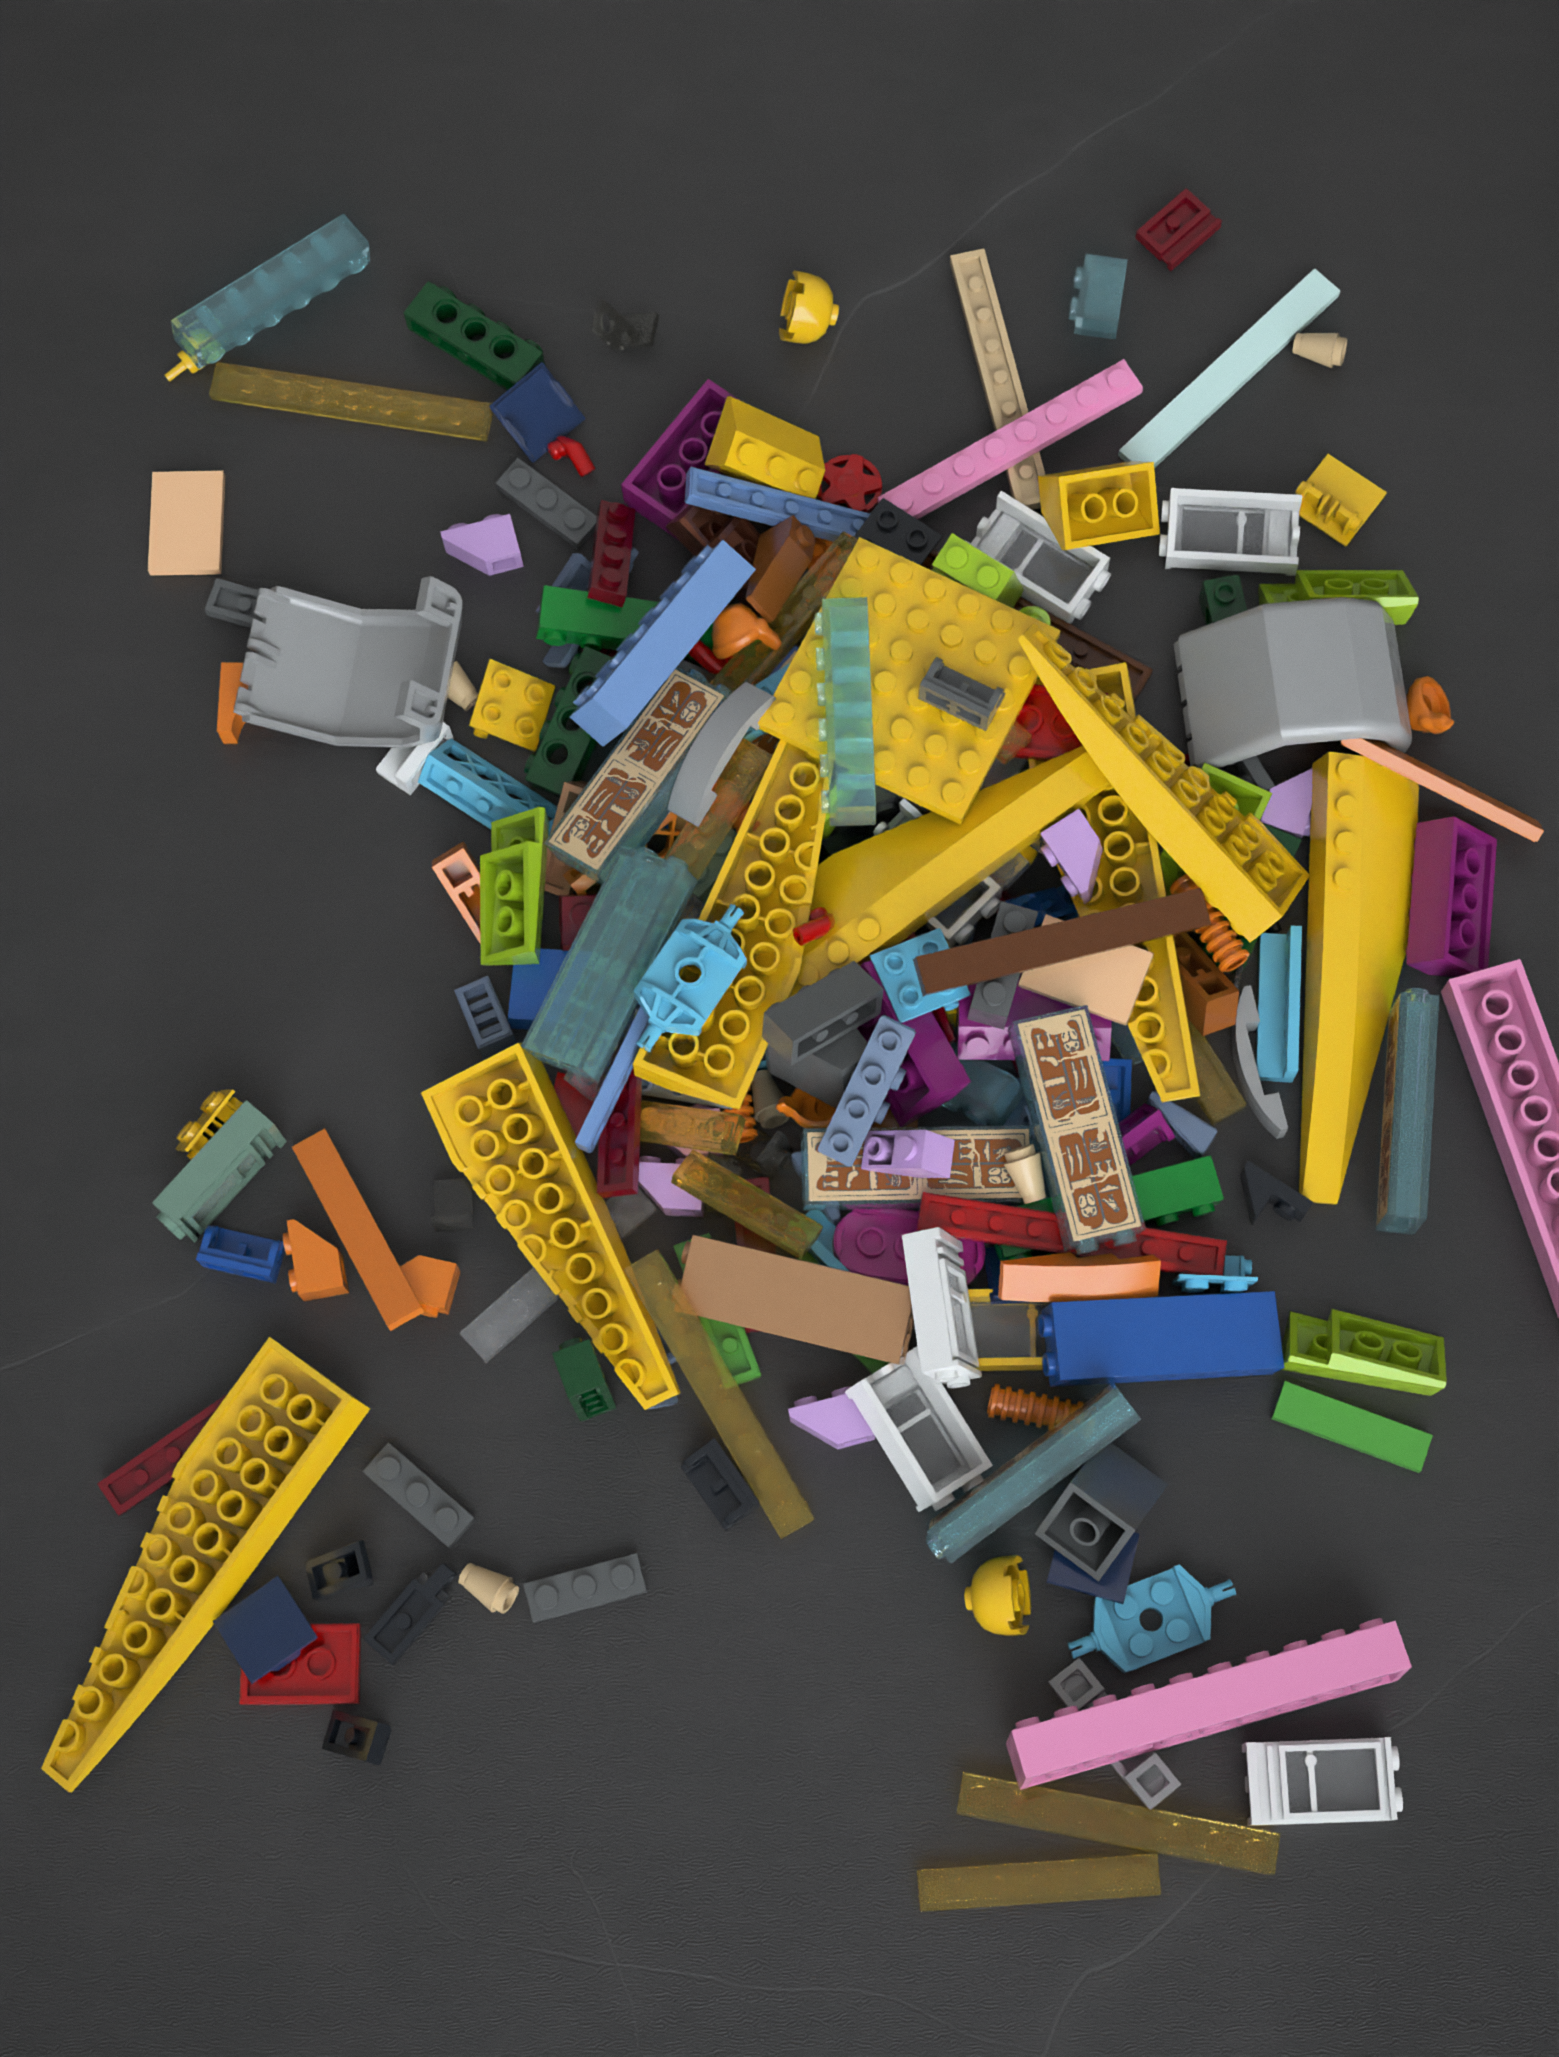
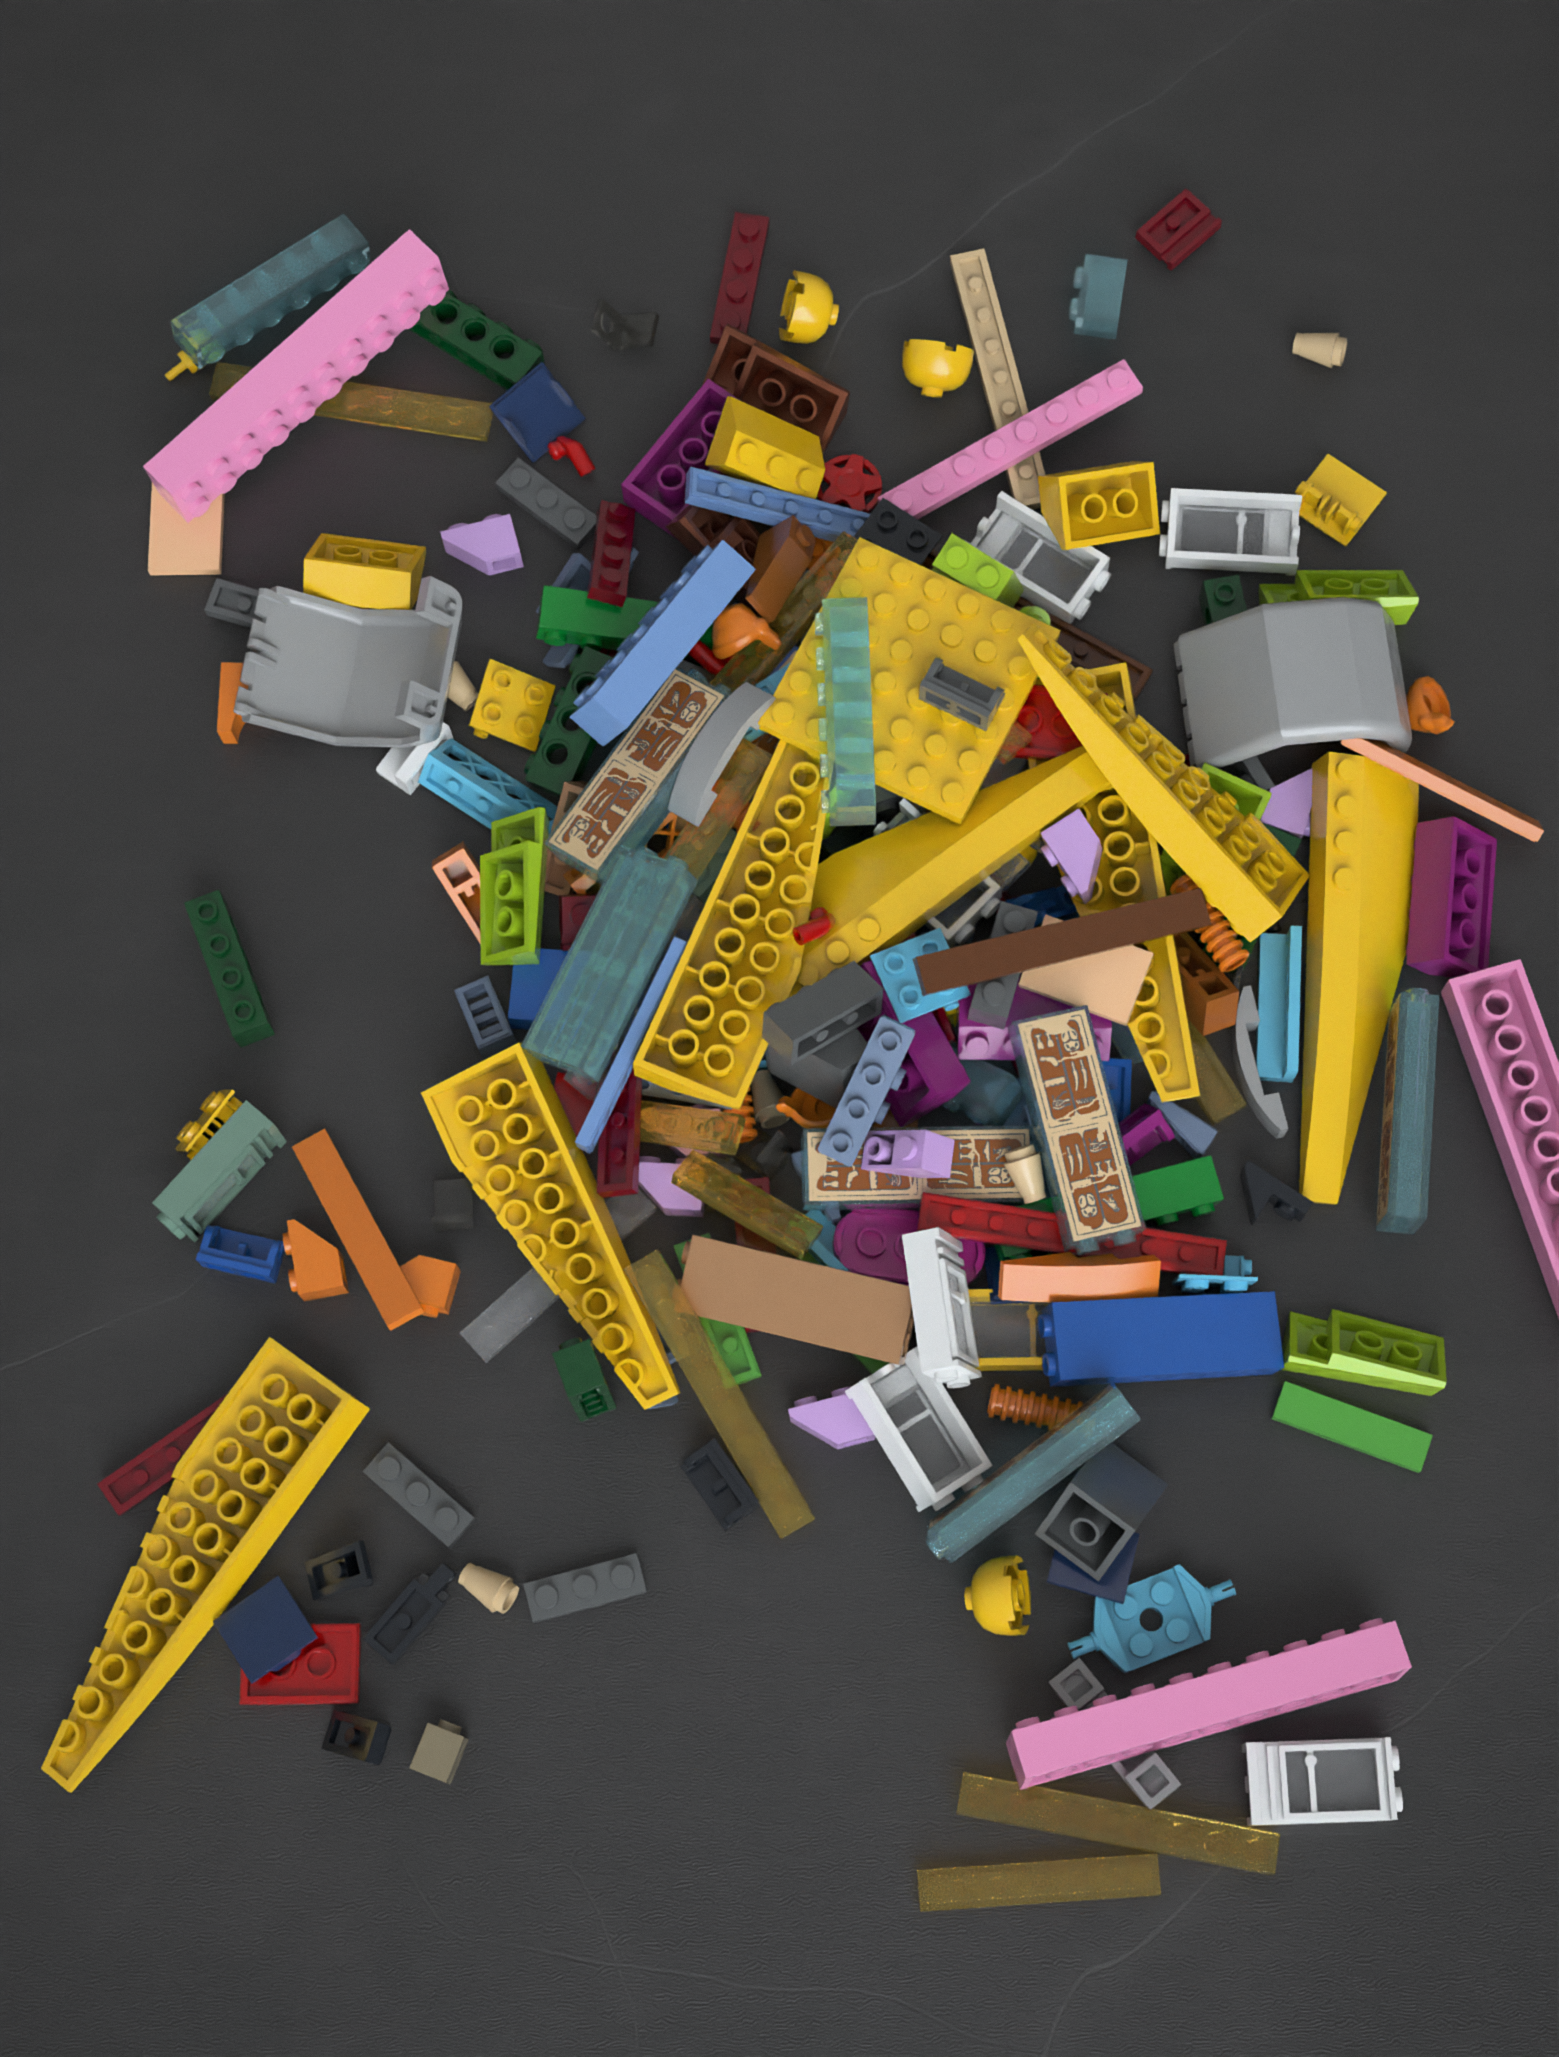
medium azure plate [634,904,747,1052] -> none
light aqua tile [1118,268,1340,468] -> none
none -> bright pink brick [143,229,449,523]
none -> dark green brick [184,890,275,1048]
none -> yellow slope [303,533,426,610]
none -> dark tan brick [409,1719,469,1784]
none -> copper slope [702,324,850,455]
none -> dark red plate [710,212,770,344]
none -> yellow cylinder [902,339,974,398]

